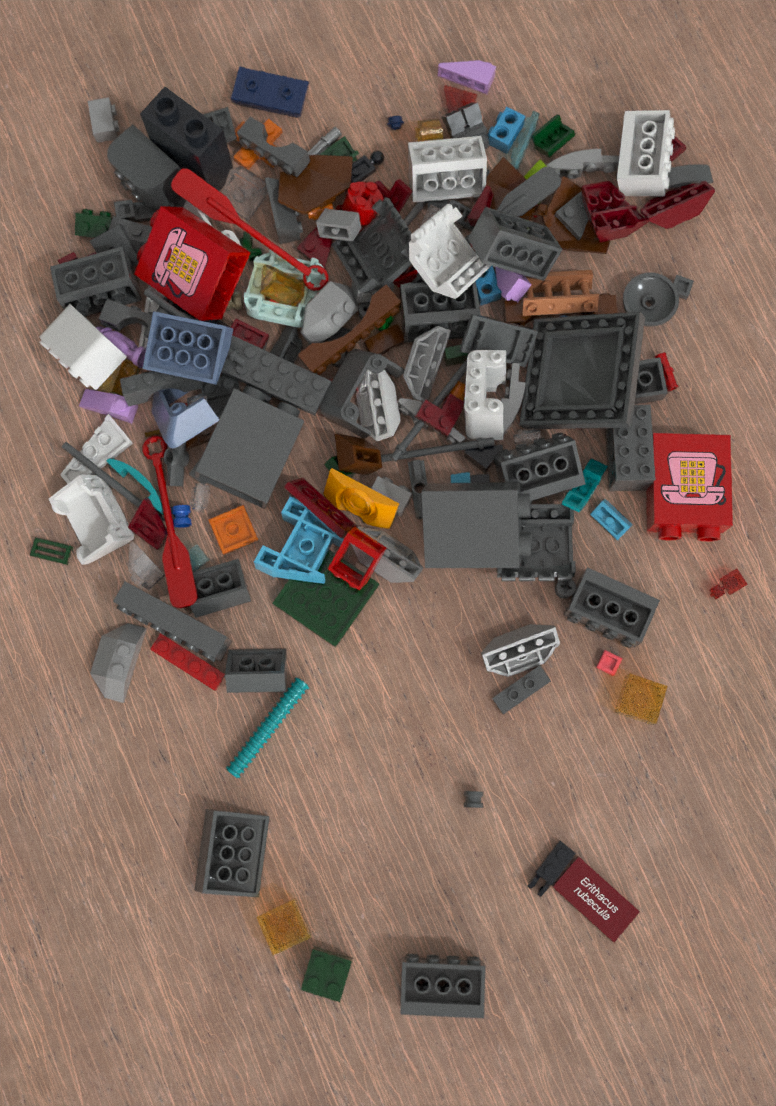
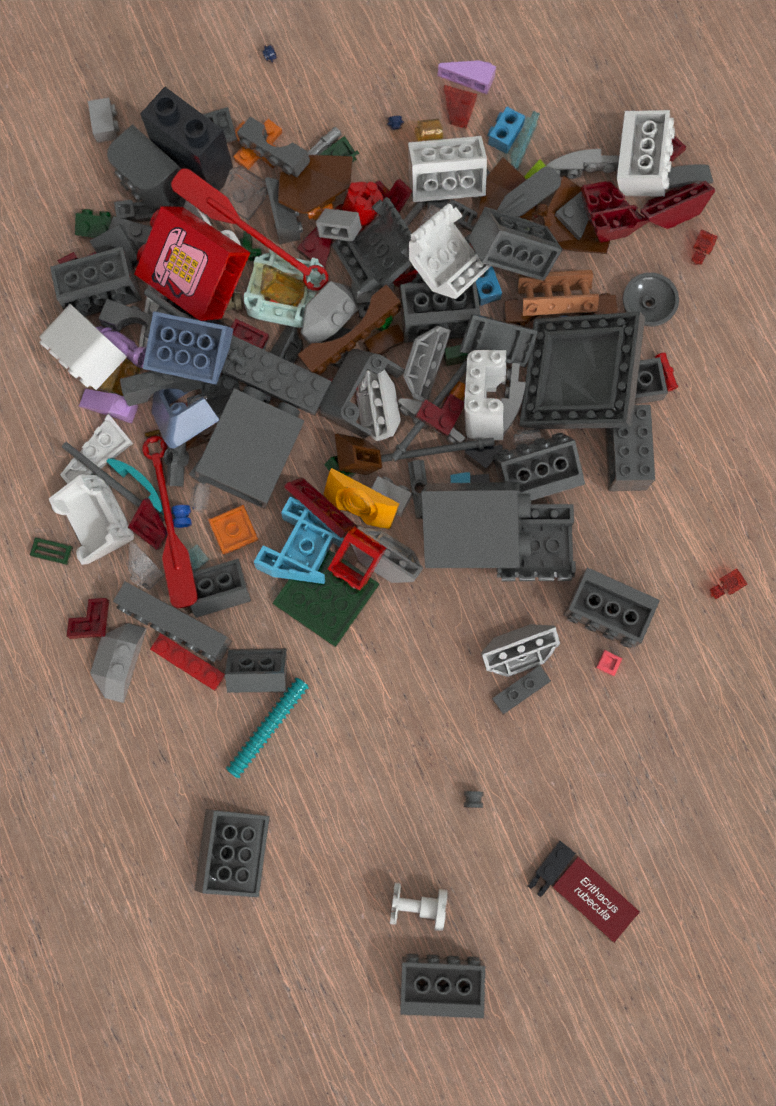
dark blue container [231,66,309,118] -> none
clear yellow brick [257,898,312,955] -> none
dark green brick [301,946,353,1002] -> none
black plate [346,150,385,191] -> none
dark grey hips [441,102,489,149] -> none
dark red slope [467,185,494,227] -> none
lavender slope [495,267,532,302] -> none
dark green bracket [532,114,576,158] -> none
dark grey wheel [555,580,576,599] -> none
teal slope [561,458,608,512] -> none
medium azure slope [590,499,633,540] -> none
clear yellow container [614,674,668,725] -> none
red brick [646,433,733,542] -> none
dark grey plate [673,275,694,300] -> none
none -> dark red plate [66,598,110,639]
none -> dark blue plate [262,44,277,62]
none -> white piece [390,883,447,931]
none -> clear red plate [691,229,718,265]

